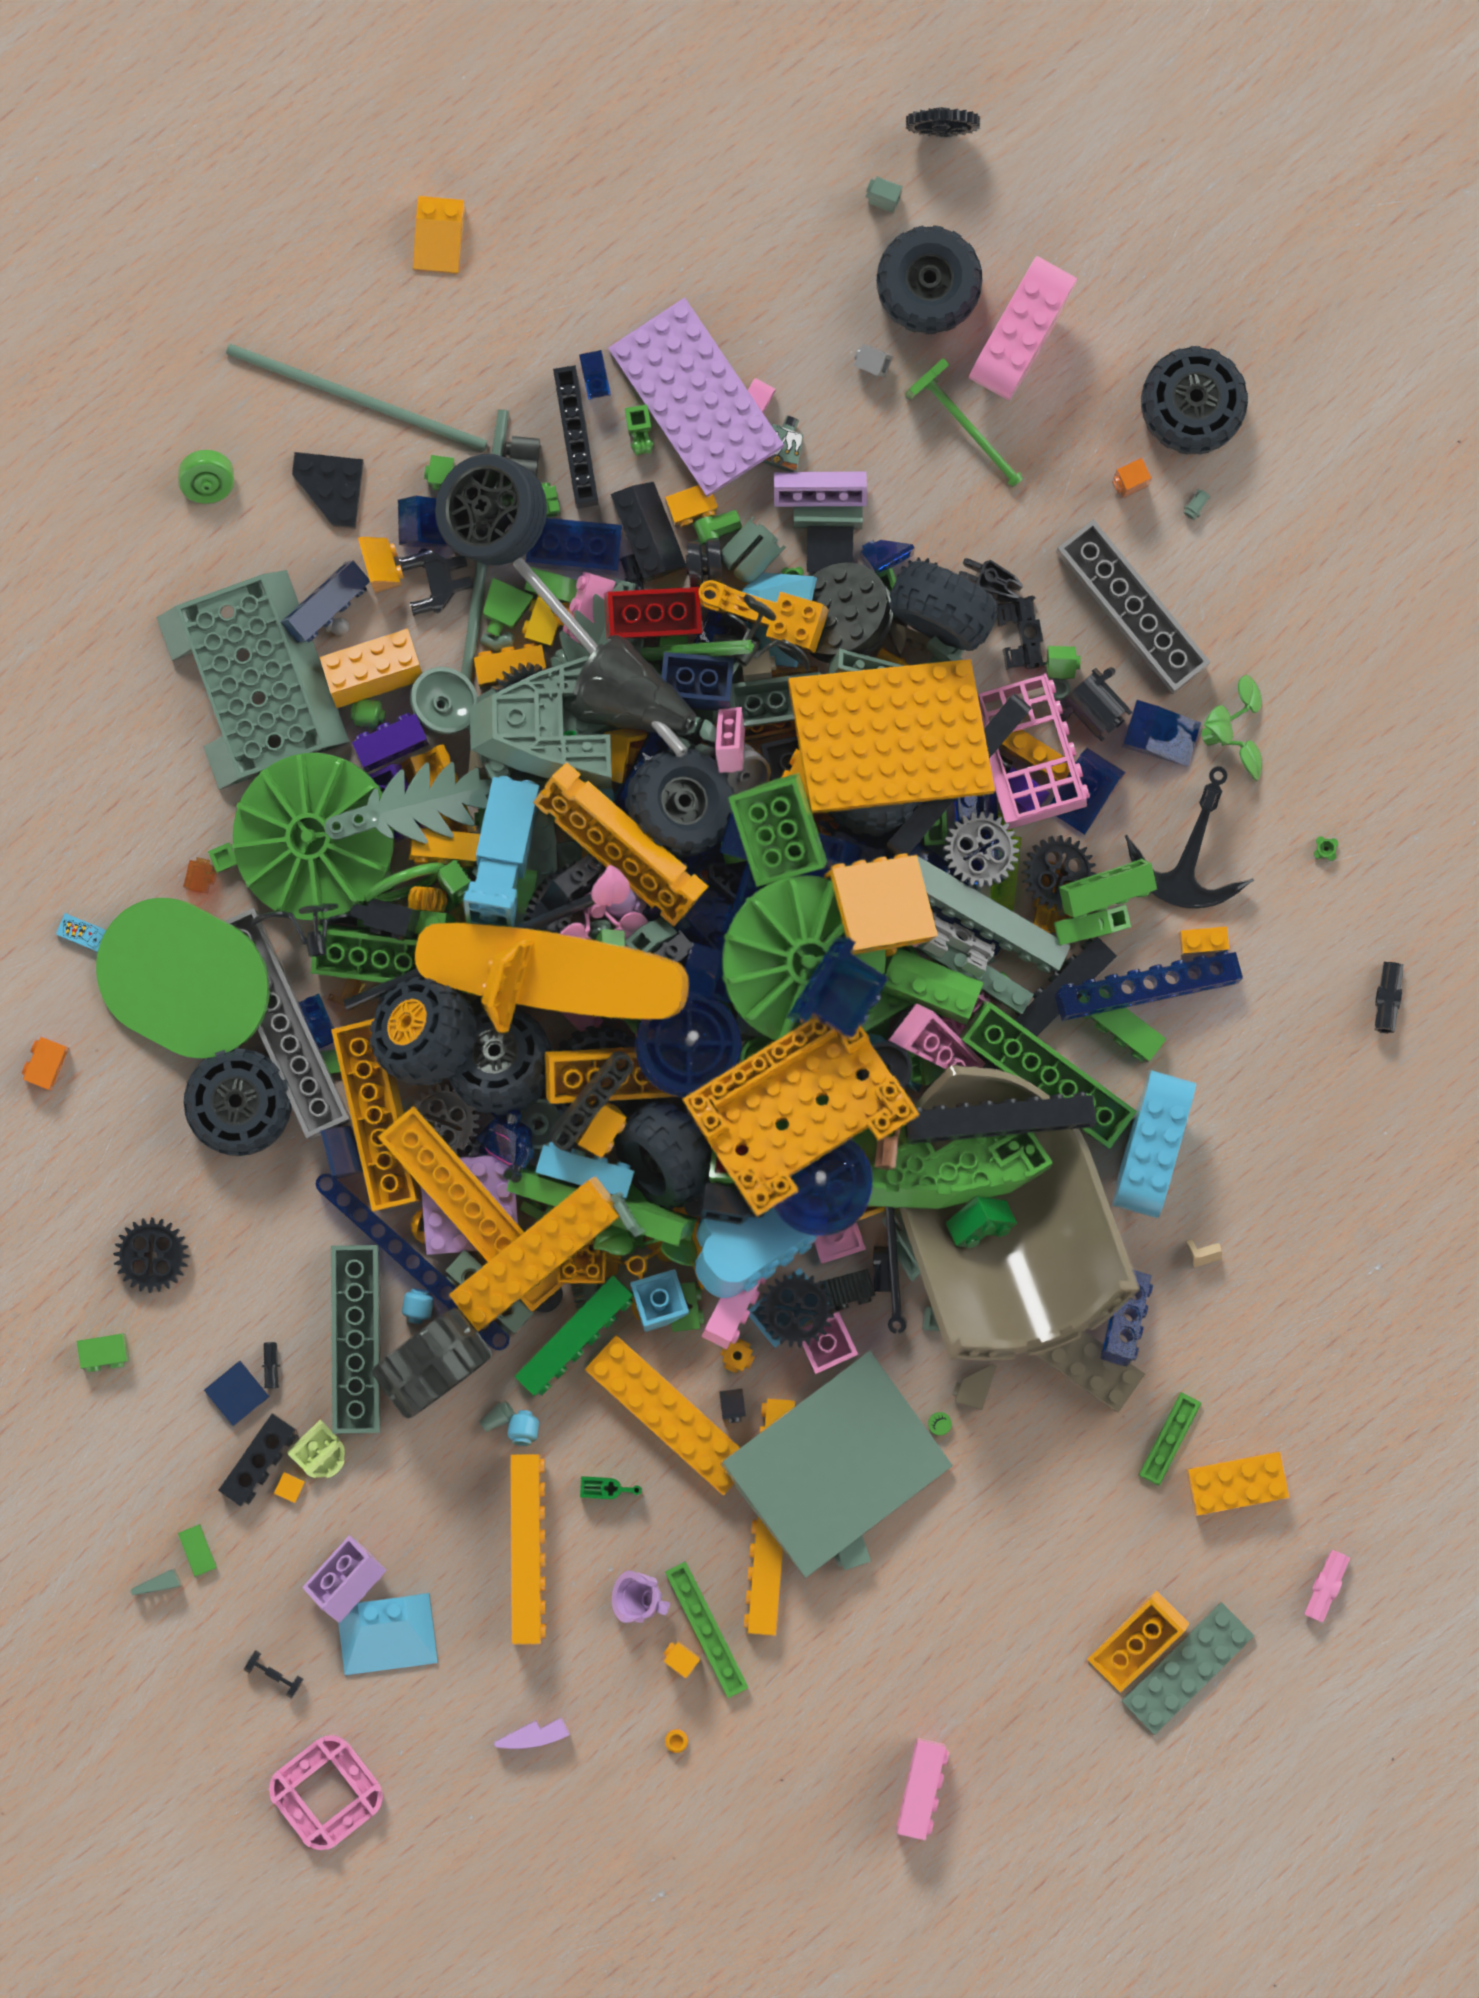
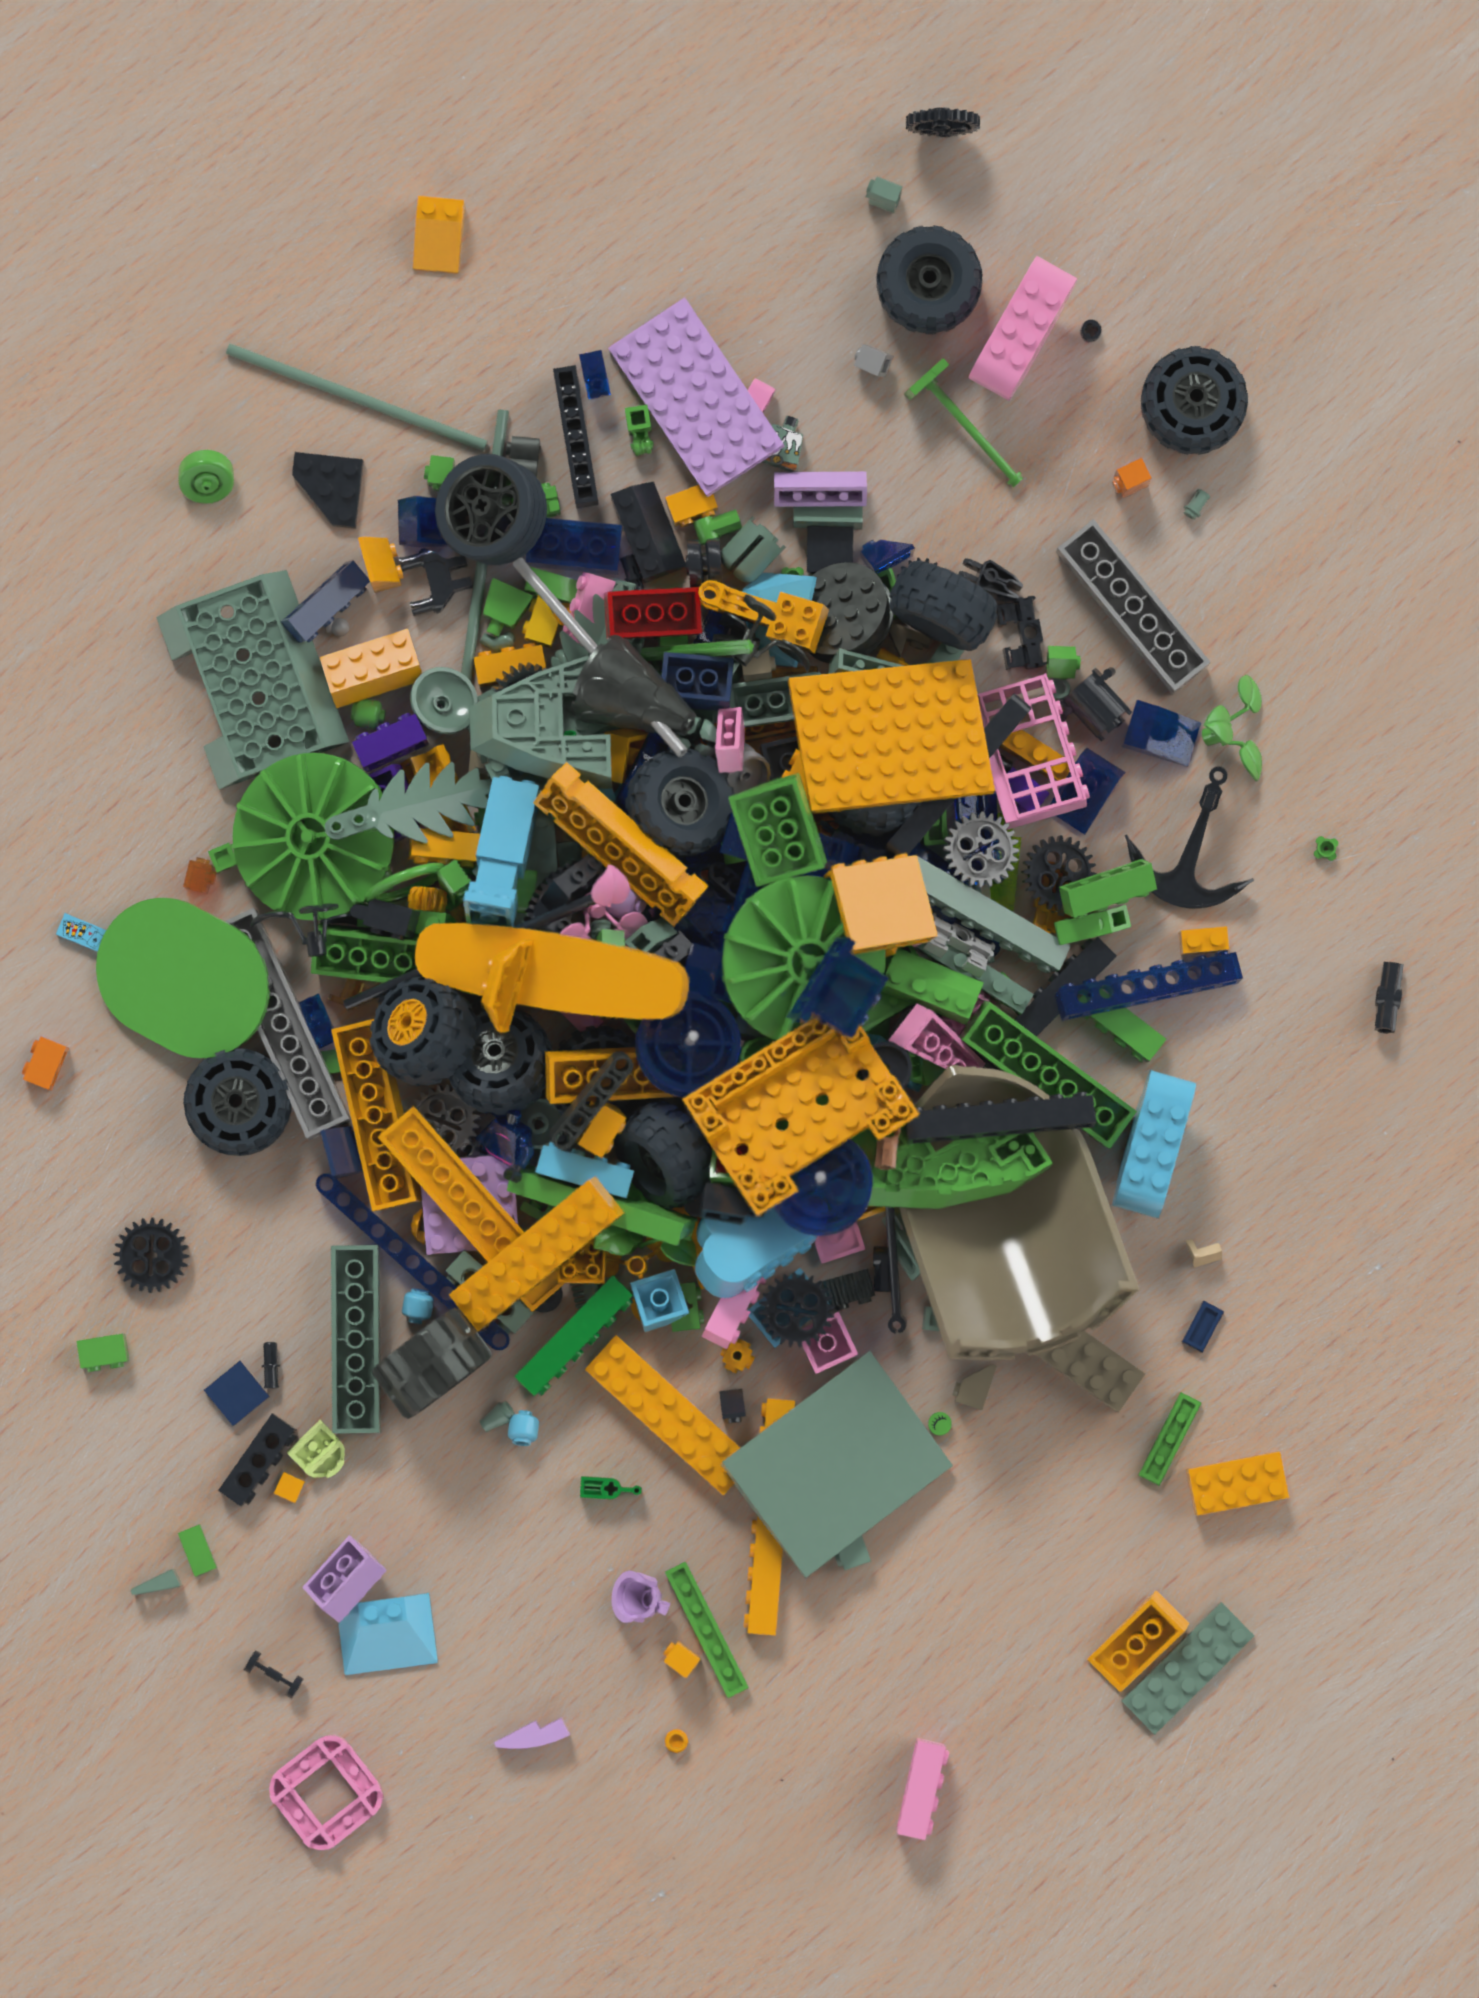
light orange brick [511,1454,546,1644] -> none
sand green piece [611,1192,645,1237] -> none
sand green slope [926,636,963,662] -> none
green brick [946,1196,1017,1248] -> none
clear blue brick [1100,1269,1153,1367] -> none
bright pink piece [1304,1550,1350,1622] -> none
none -> black bush [1080,320,1102,342]
none -> dark blue tile [1181,1300,1224,1353]

